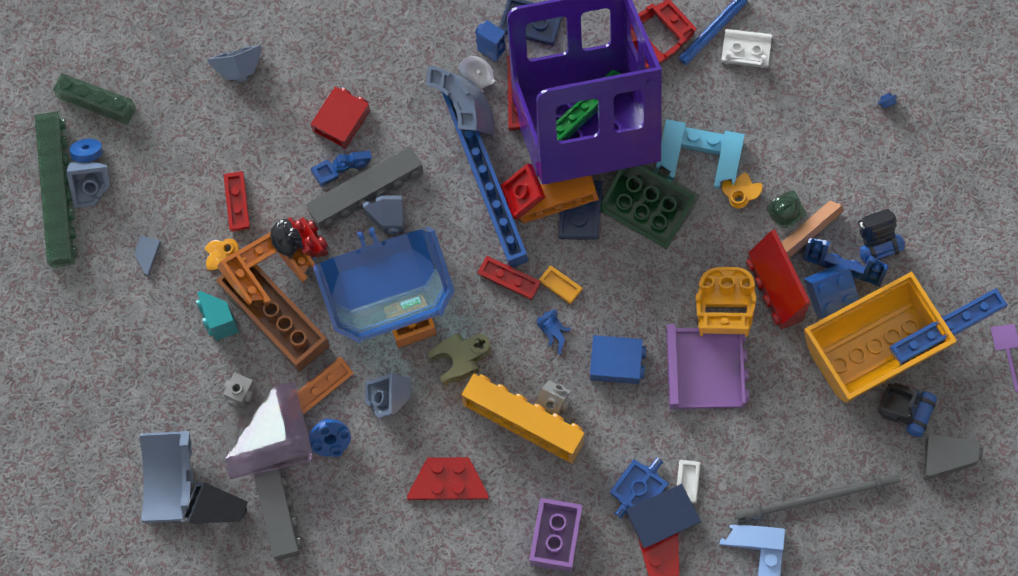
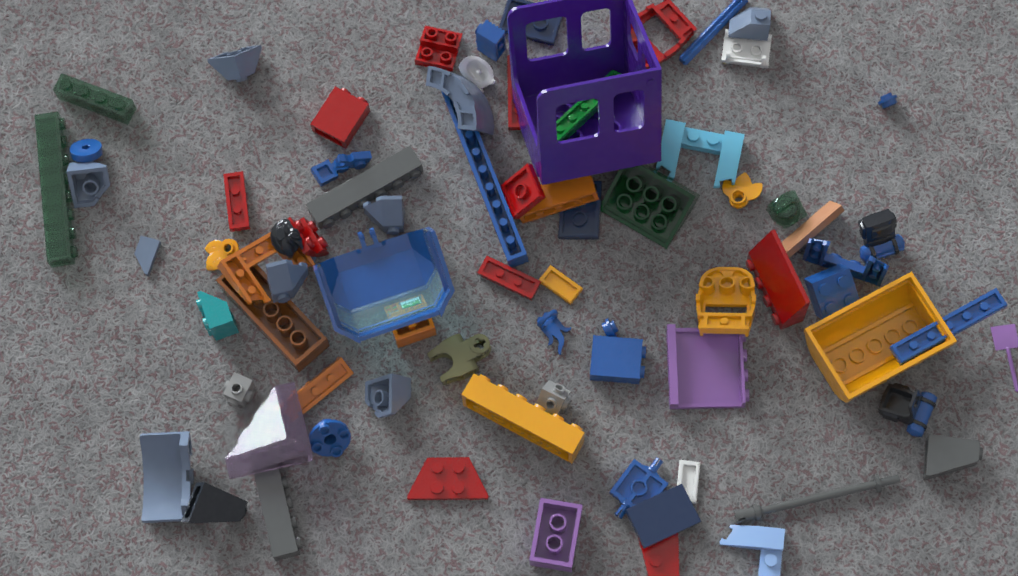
none -> sand blue slope [266,259,308,303]
none -> red slope [415,26,463,73]
none -> blue plate [601,318,619,337]
none -> sand blue slope [728,7,771,41]

